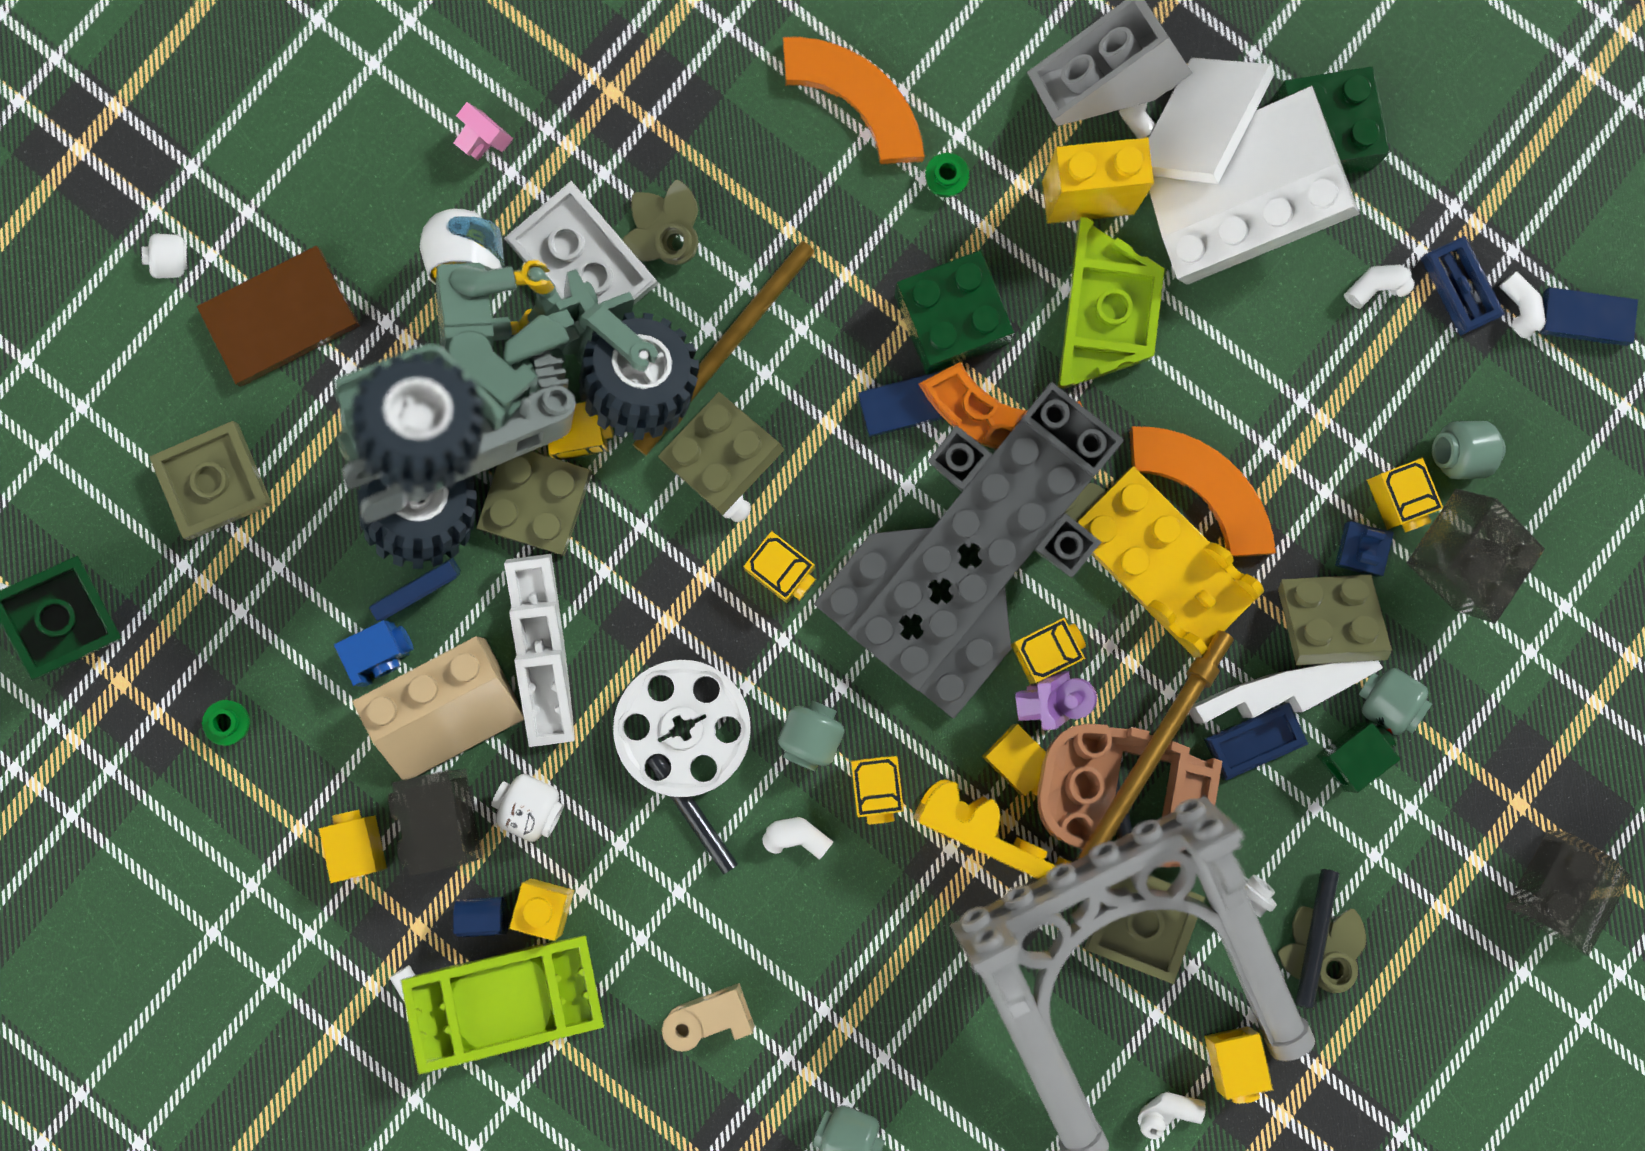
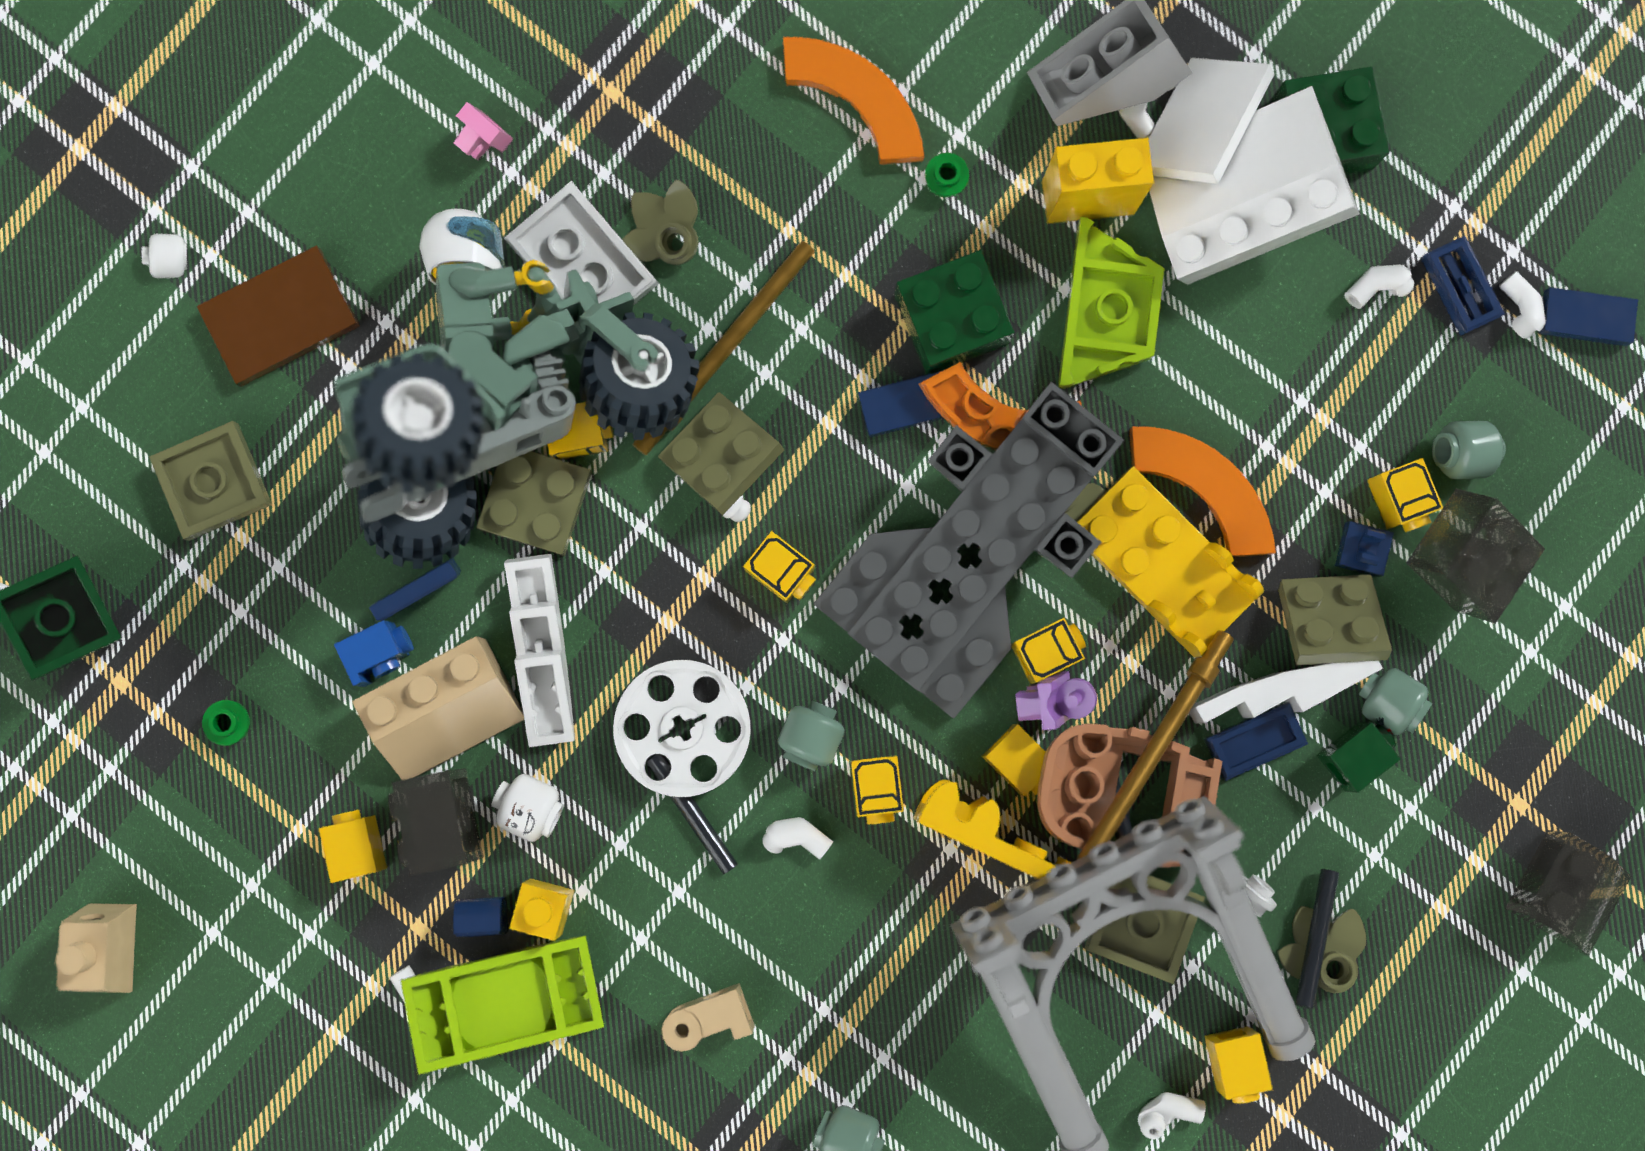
none -> tan torso [56,903,137,993]

